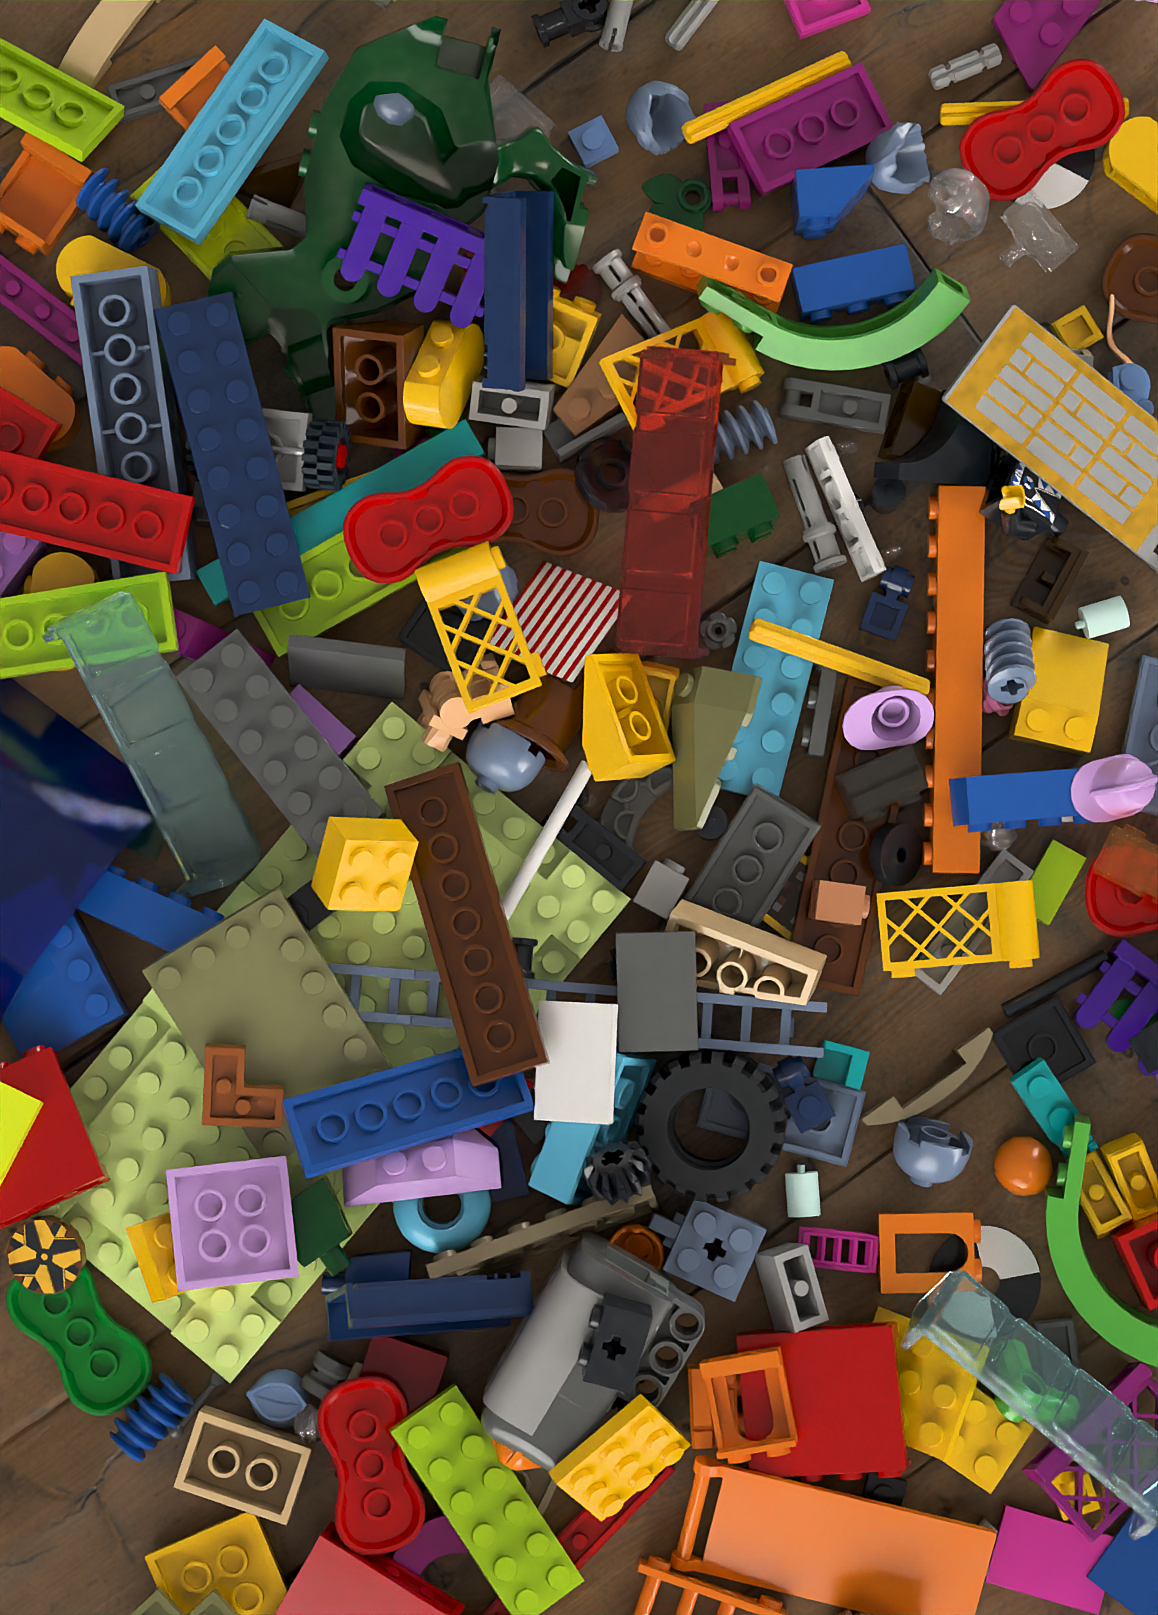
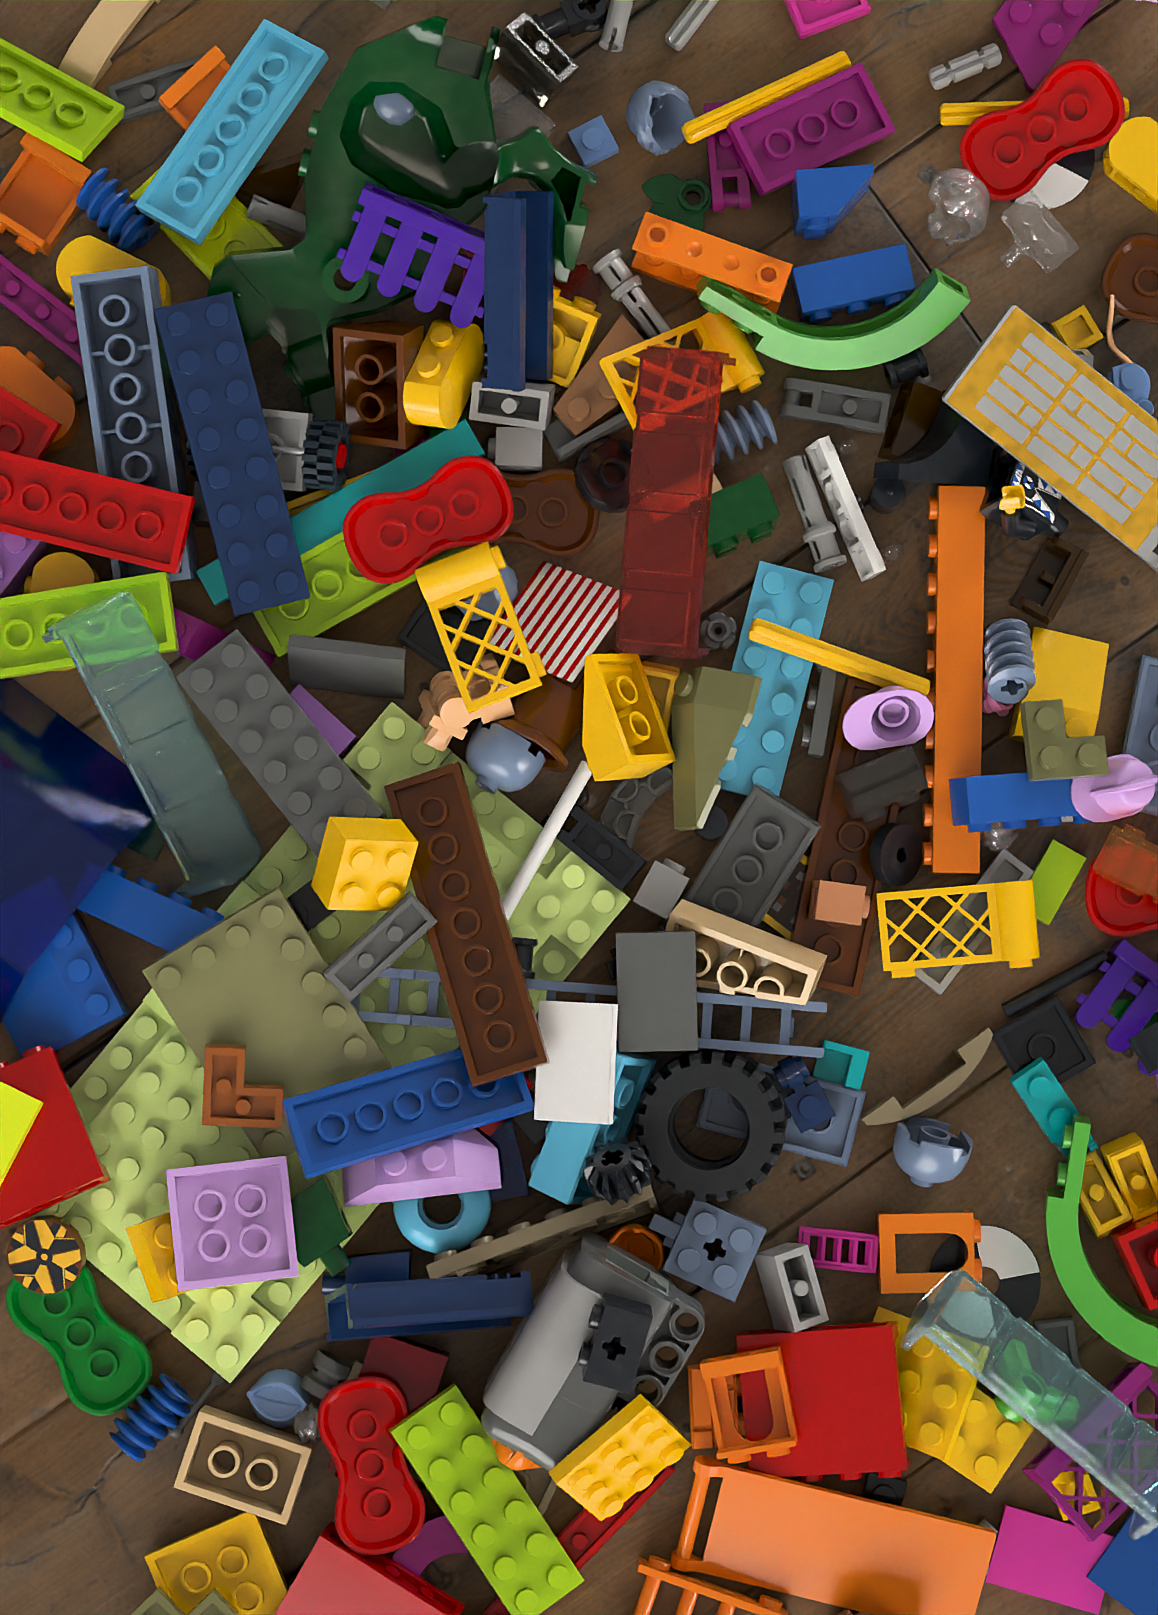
light aqua piece [785,1165,821,1217] -> none
dark blue plate [859,565,915,643] -> none
sand blue hair [865,121,930,194] -> none
orange hair [993,1136,1054,1196] -> none
light aqua piece [1075,596,1130,639] -> none
none -> dark grey tile [322,891,438,1002]
none -> clear smoke brick [494,12,580,107]
none -> olive plate [1020,699,1109,782]

